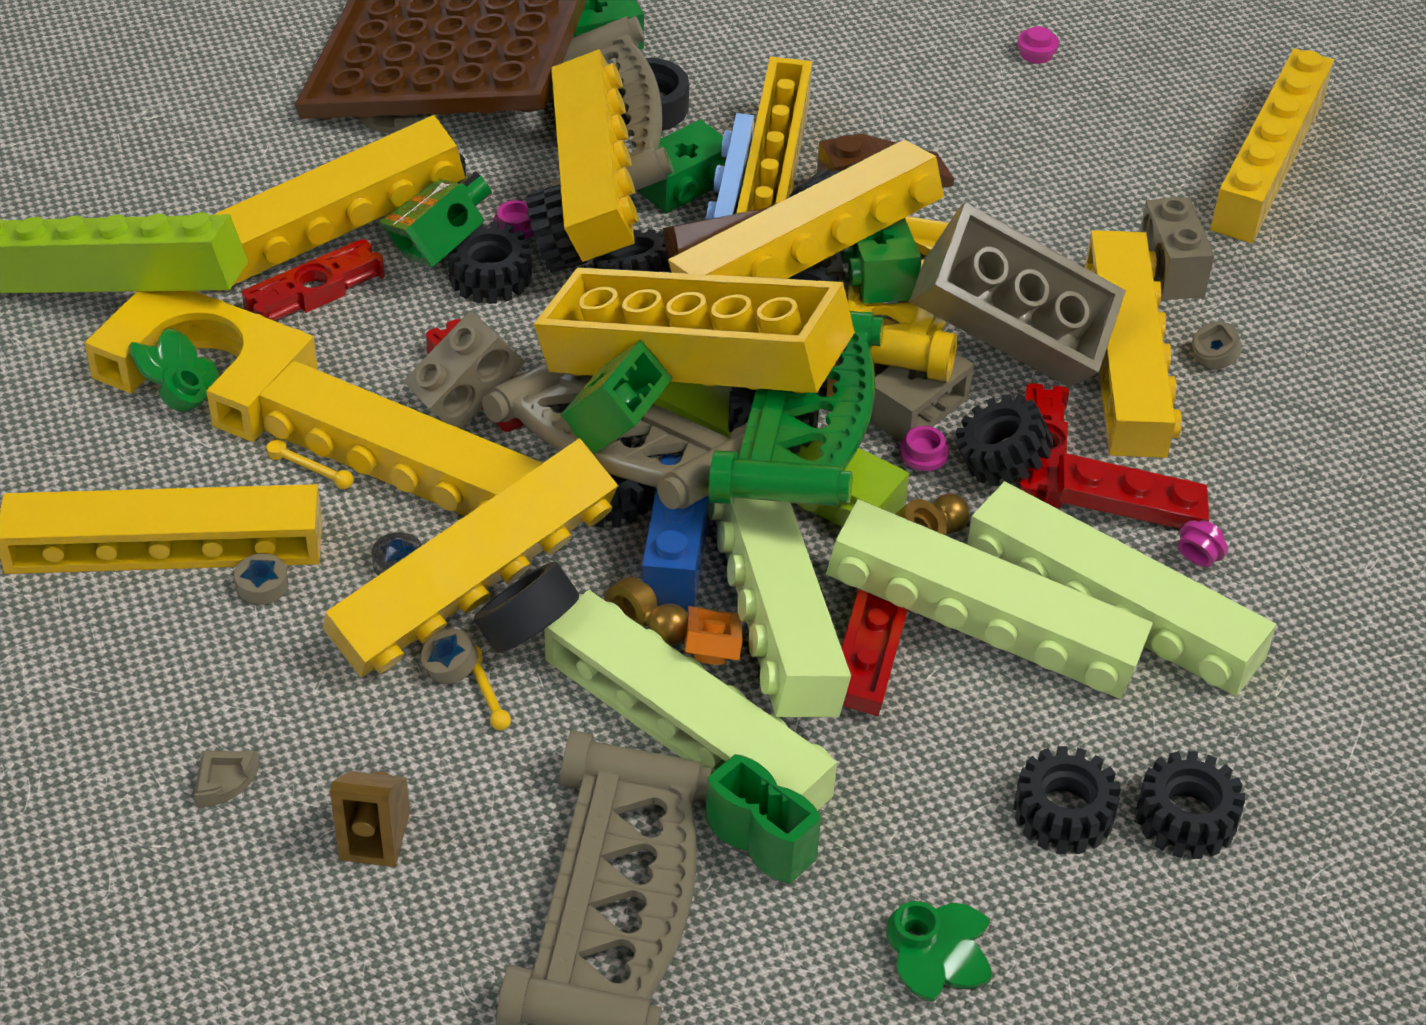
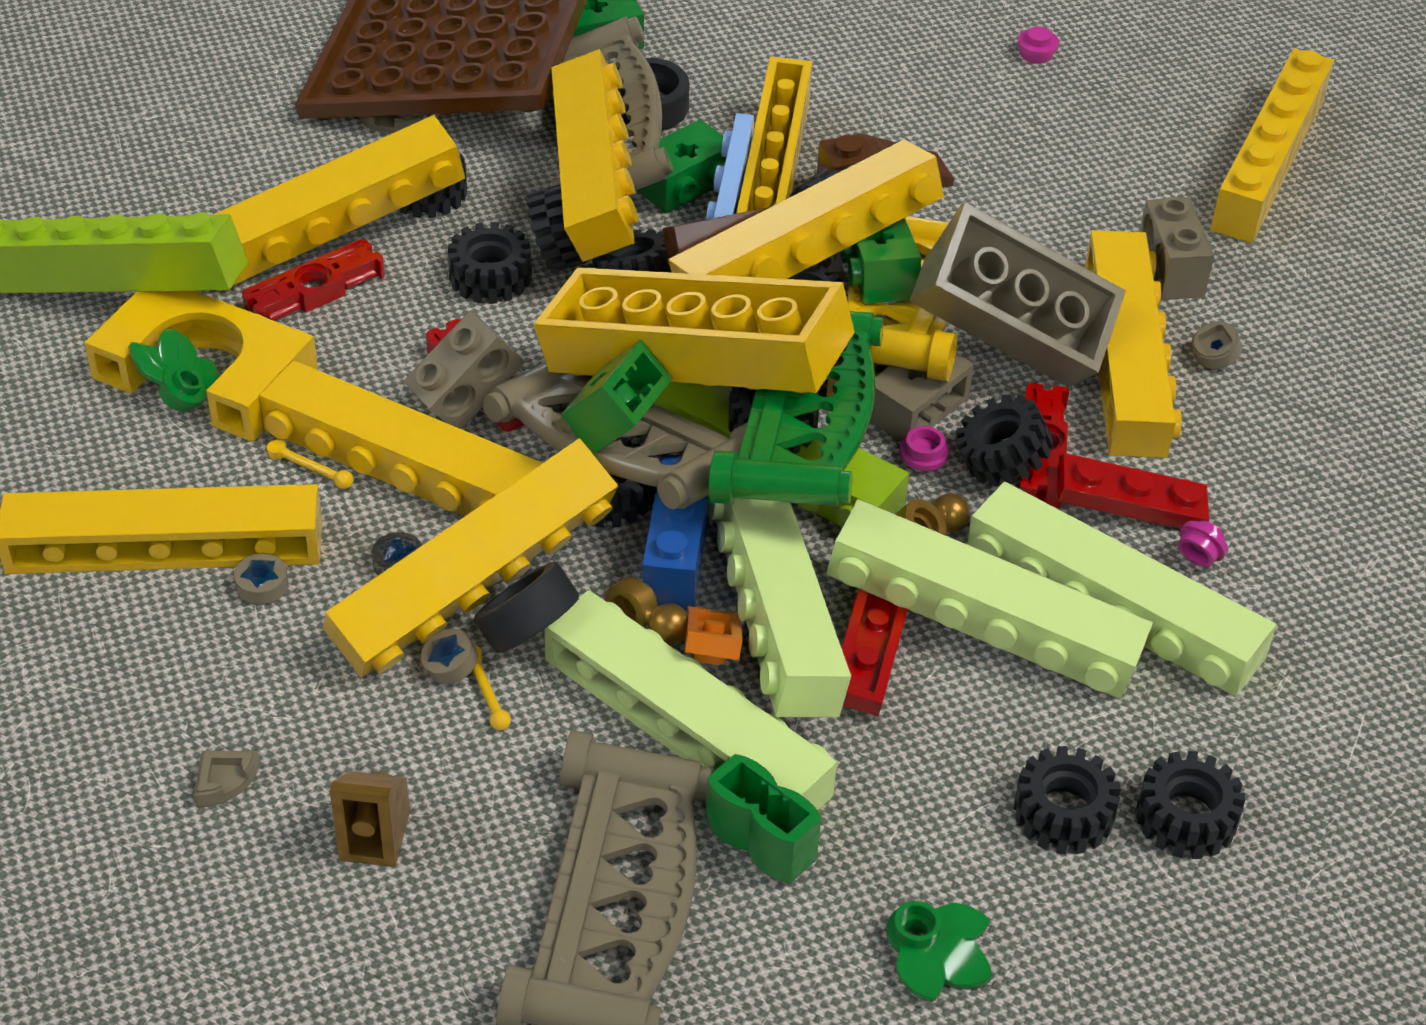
green torso [379,172,492,267] -> none
dark pink plate [493,200,535,239] -> none

